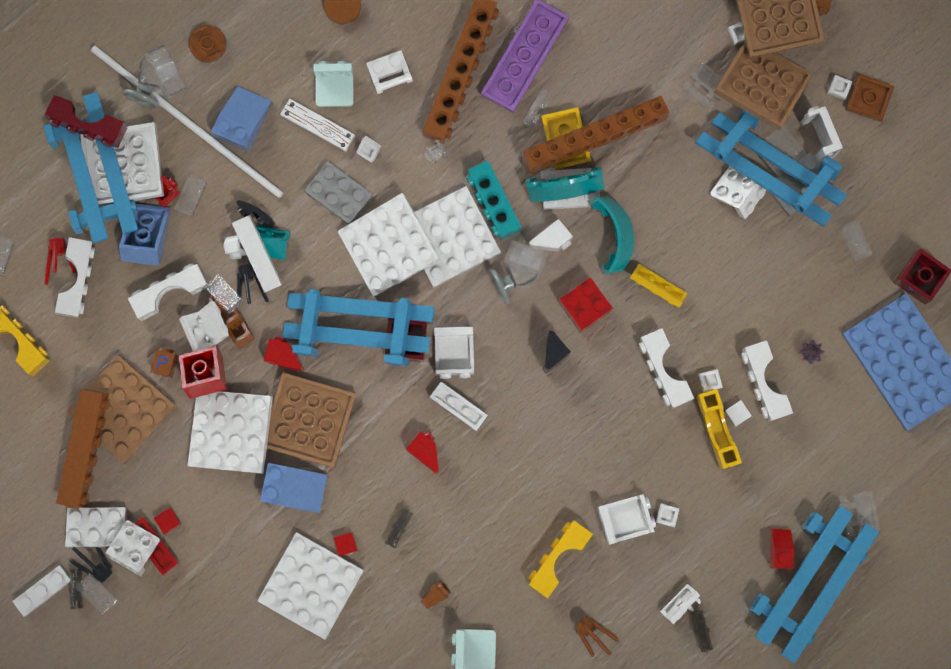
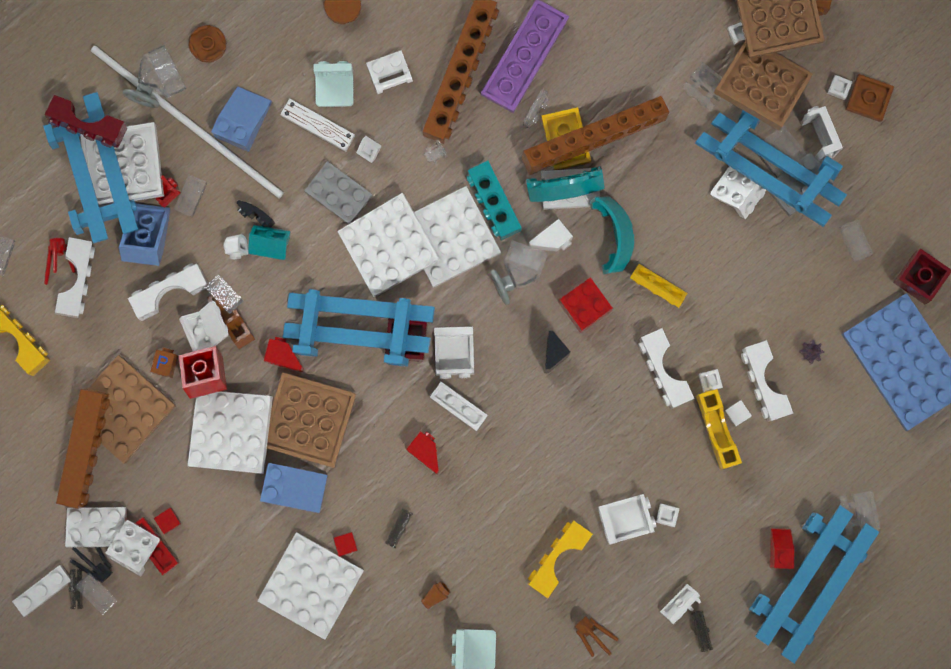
white tile [232,215,283,293] -> none
black plant [237,264,269,304] -> none

